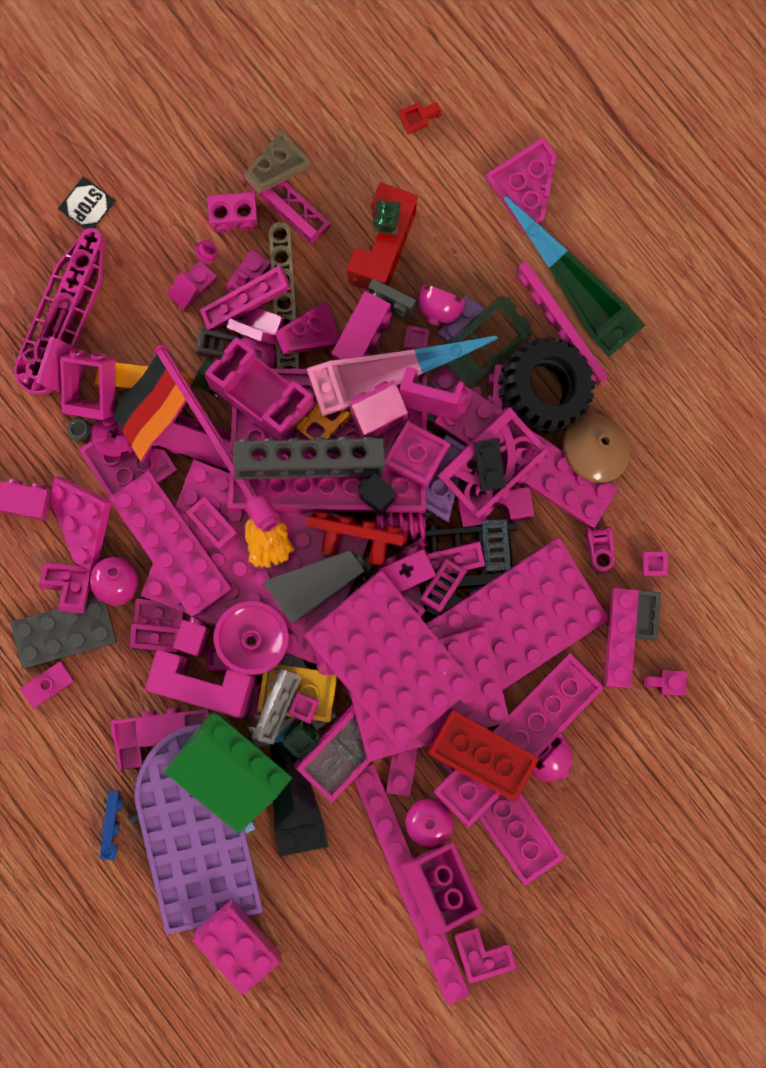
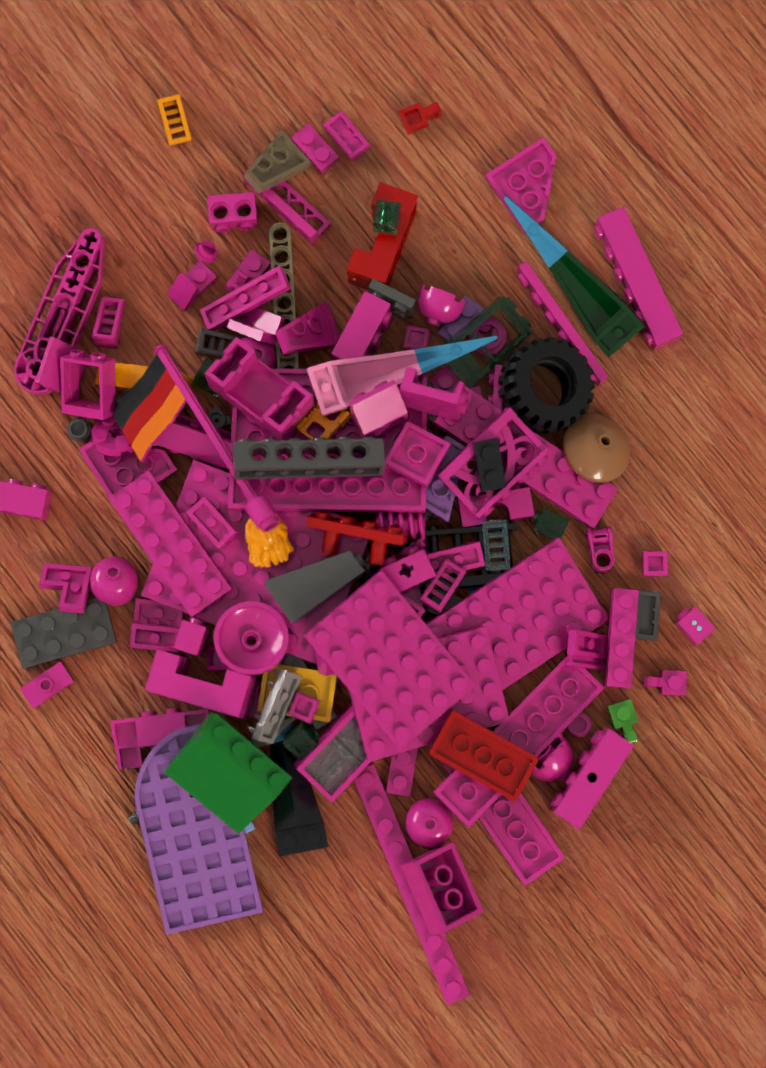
dark pink plate [50,476,112,570] -> none
sticker [58,177,116,229] -> none
blue hinge [99,790,123,860] -> none
dark pink brick [193,899,281,996] -> none
black brick [358,473,397,517] -> none
dark pink plate [454,927,517,984] -> none
none -> dark pink slope [92,296,125,349]
none -> light orange slope [157,94,192,146]
none -> dark grey plate [208,407,231,429]
none -> dark pink plate [291,123,339,174]
none -> dark pink plate [323,111,371,162]
none -> dark pink gear [469,318,507,356]
none -> clear green bracket [531,506,569,540]
none -> dark pink brick [549,728,634,830]
none -> dark pink plate [566,630,607,670]
none -> dark pink tile [566,713,591,737]
none -> dark pink brick [594,207,683,351]
none -> bright green plate [607,699,638,743]
none -> dark pink brick [674,607,716,646]

